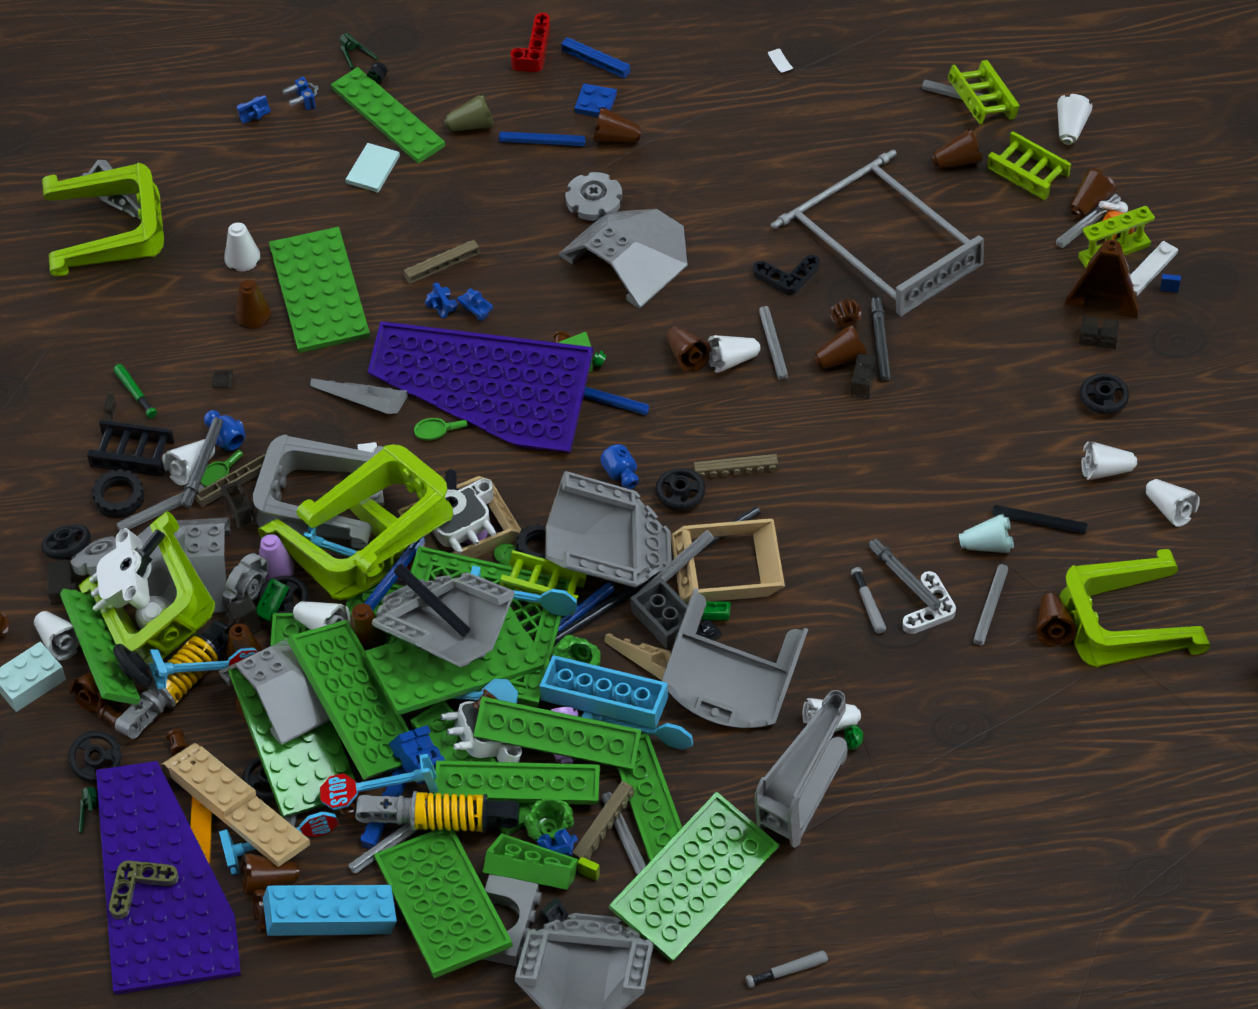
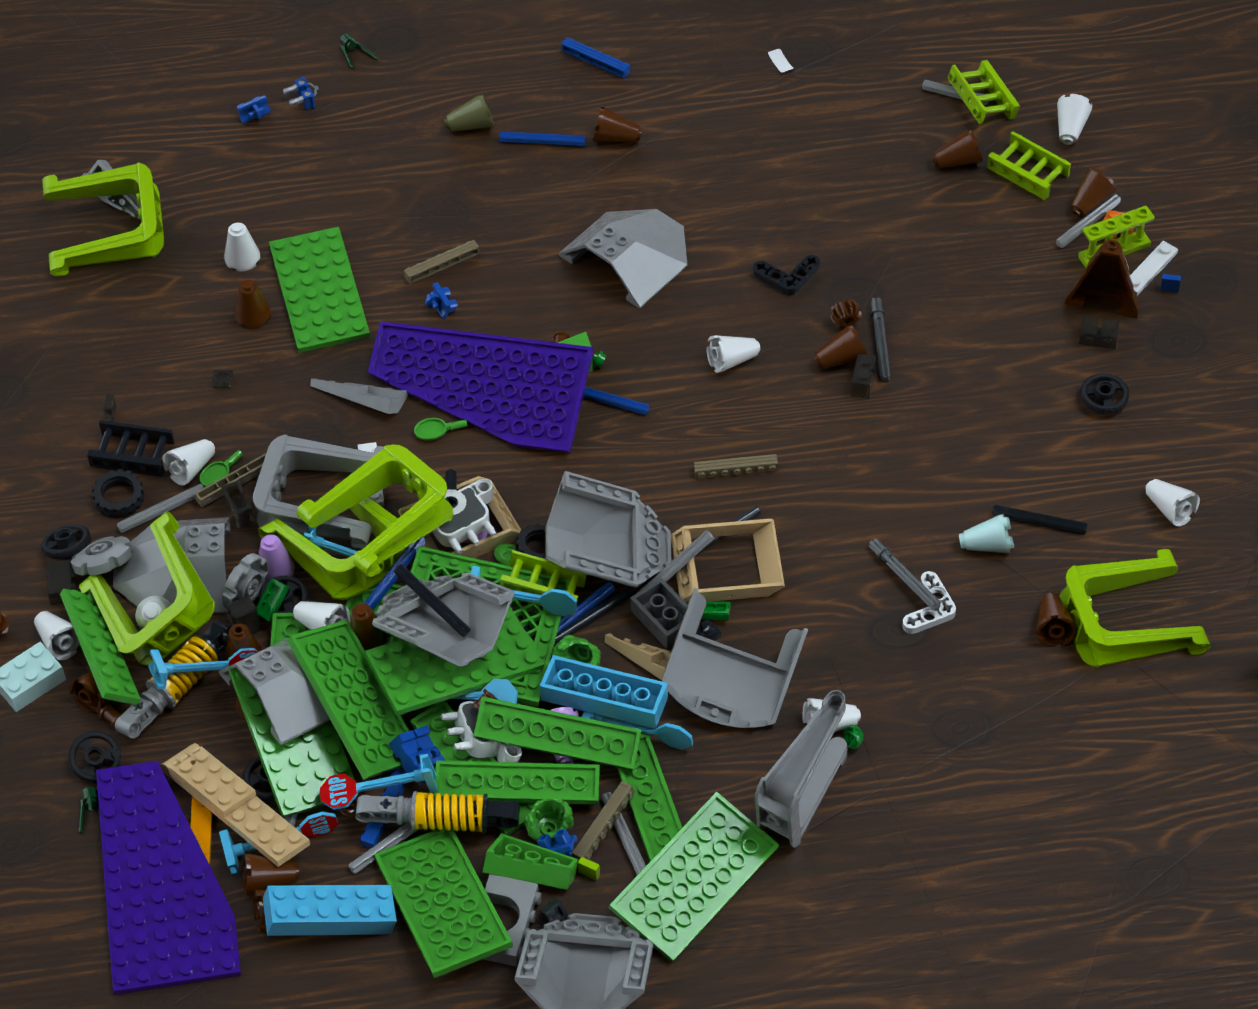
white piece [89,528,165,612] -> none
olive beam [109,861,179,920] -> none
green piece [113,364,157,418] -> none
black wheel [113,644,152,687] -> none
reddish brown bush [166,729,188,755] -> none
dark grey axle [180,417,223,509] -> none
blue piece [204,410,246,452] -> none
bright green plate [331,67,445,164] -> none
light aqua tile [345,143,400,193] -> none
black wheel [367,62,388,84] -> none
blue hips [457,288,493,321] -> none
red beam [510,12,550,72] -> none
light grey piece [565,172,622,221] -> none
blue plate [574,84,617,117] -> none
blue piece [600,444,639,489] -> none
black wheel [656,467,705,511] -> none
reddish brown cone [666,326,712,372] -> none
light grey piece [746,951,828,988] -> none
light grey axle [759,306,788,380] -> none
light grey piece [771,150,984,317] -> none
light grey piece [851,567,886,634] -> none
light grey axle [973,564,1008,646] -> none
white cone [1081,442,1137,480] -> none
white bar [1099,201,1128,213] -> none

